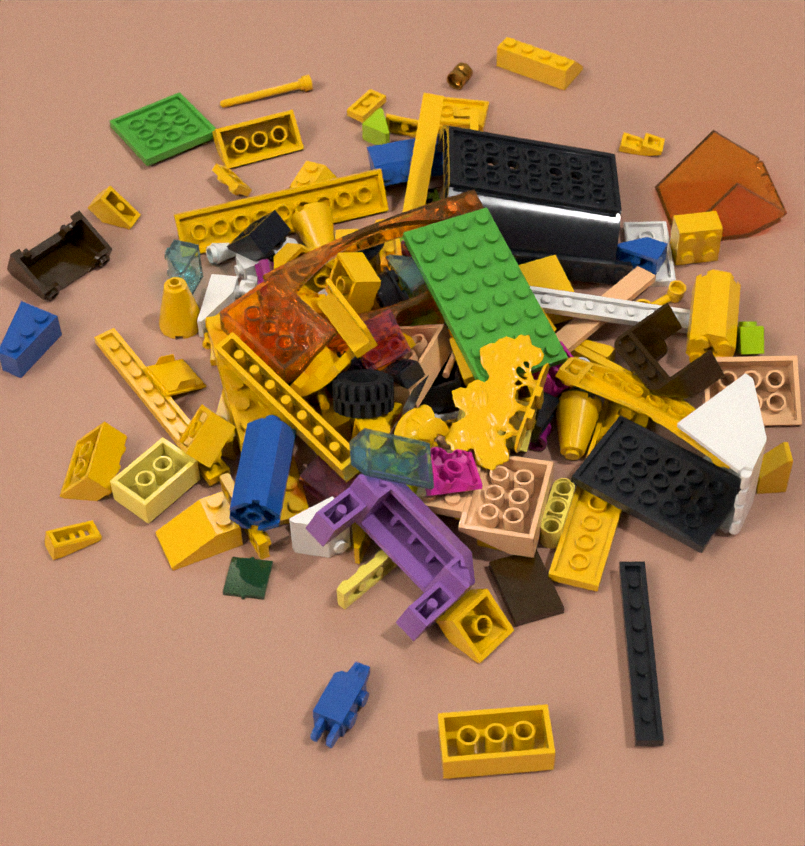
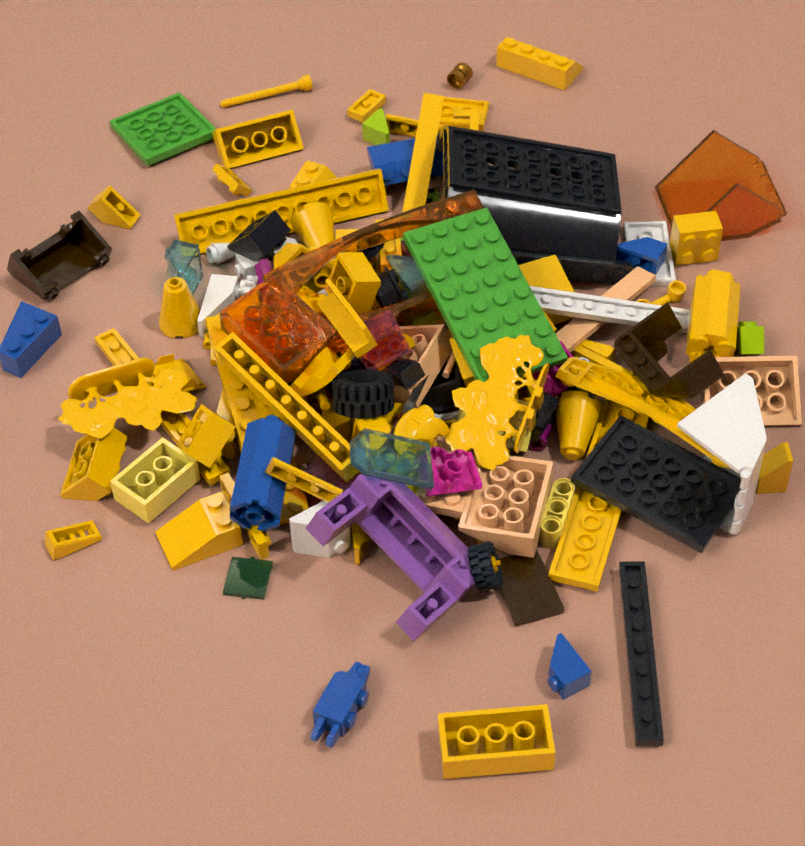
light yellow plate [336,550,398,609] -> none
yellow slope [436,589,514,663] -> none
yellow slope [618,132,665,156] -> none
none -> yellow plant [58,358,197,439]
none -> yellow slope [265,457,343,503]
none -> black wheel [468,541,503,591]
none -> blue slope [548,633,592,700]

